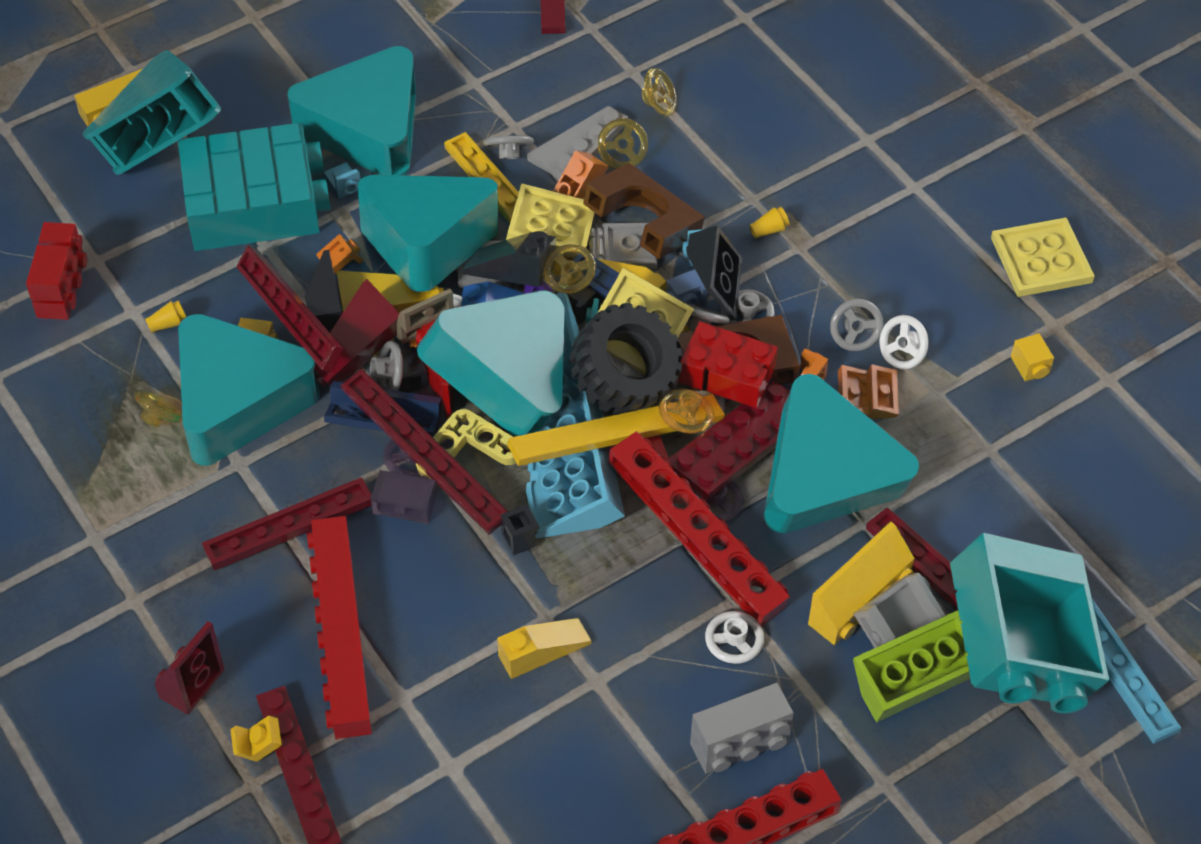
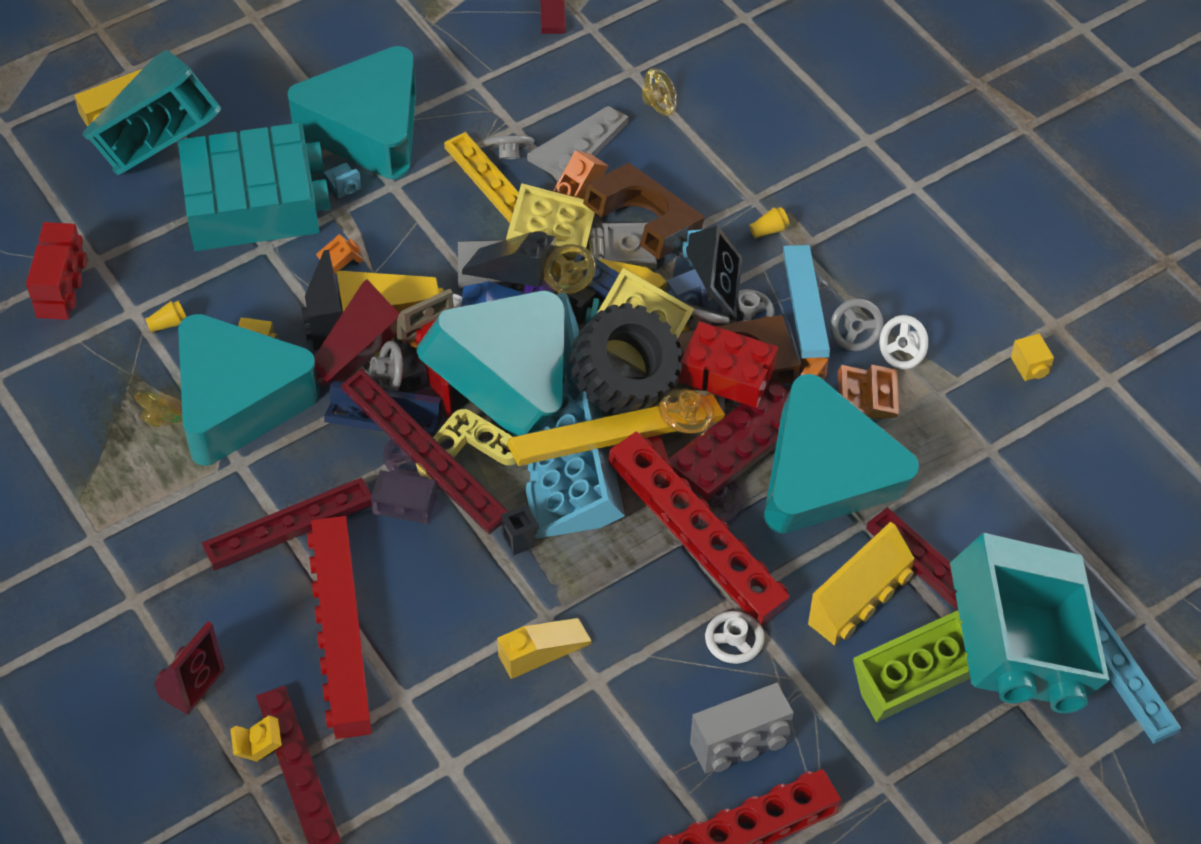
dark red tile [237,245,343,372] -> none
teal brick [358,175,498,292] -> none
clear yellow piece [598,118,648,169] -> none
light grey panel [853,573,946,648] -> none
light yellow plate [991,218,1095,297] -> none
none -> medium azure tile [783,245,830,358]

